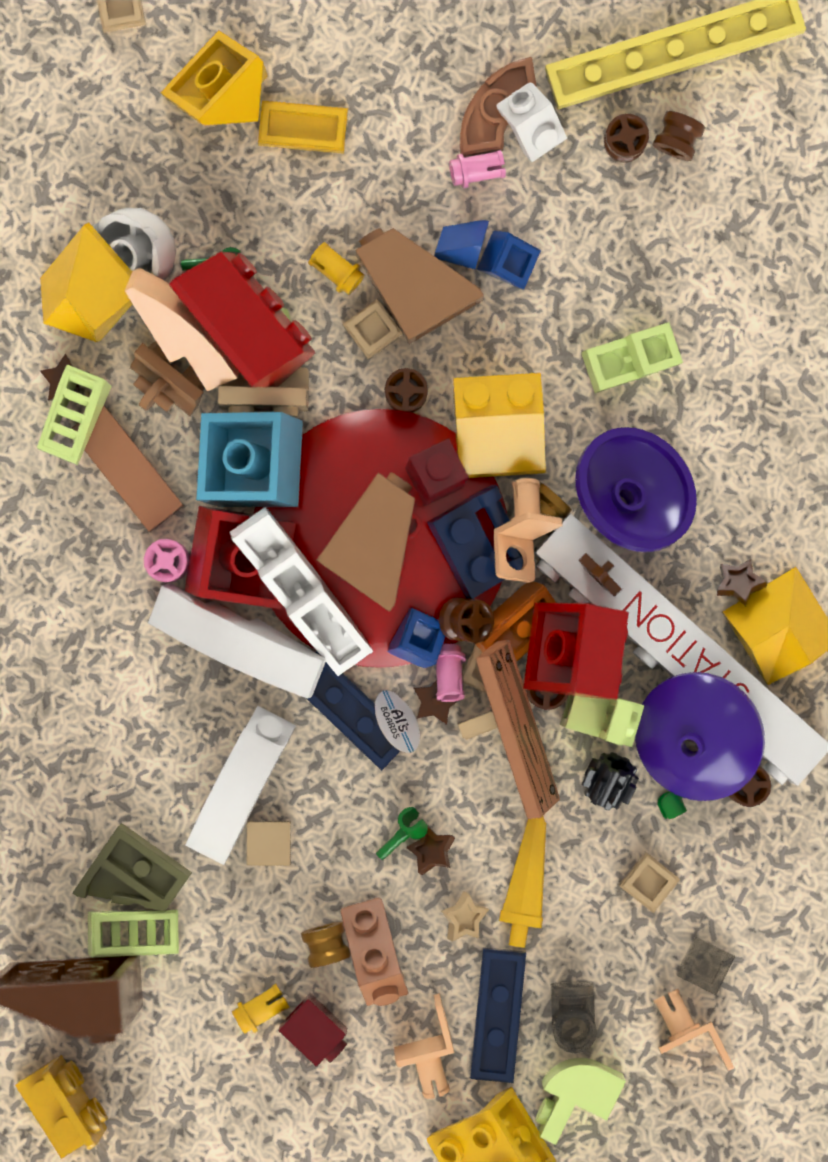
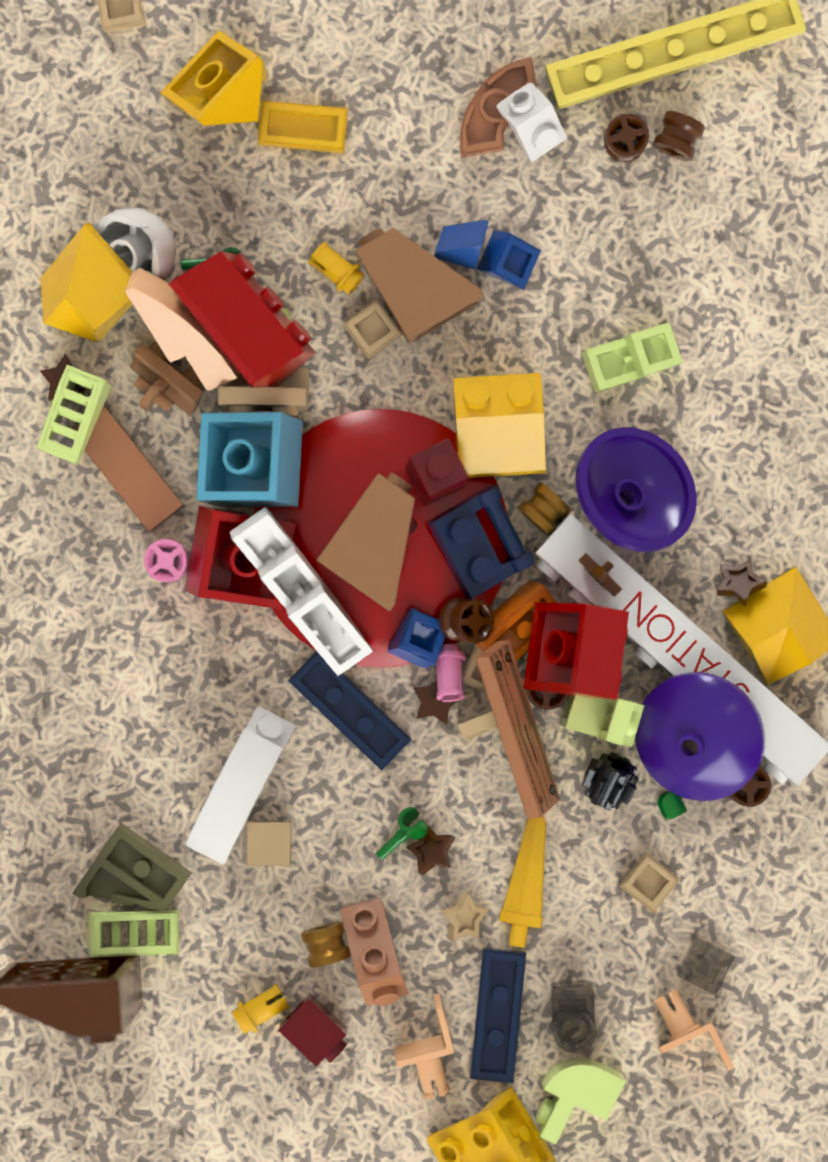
yellow bracket [15,1055,108,1159] -> none
white slope [148,583,327,699] -> none
white sticker [375,690,420,753] -> none
reddish brown wheel [384,368,428,413] -> none
bright pink pin [449,150,506,188] -> none
light nougat bracket [494,478,563,583] -> none

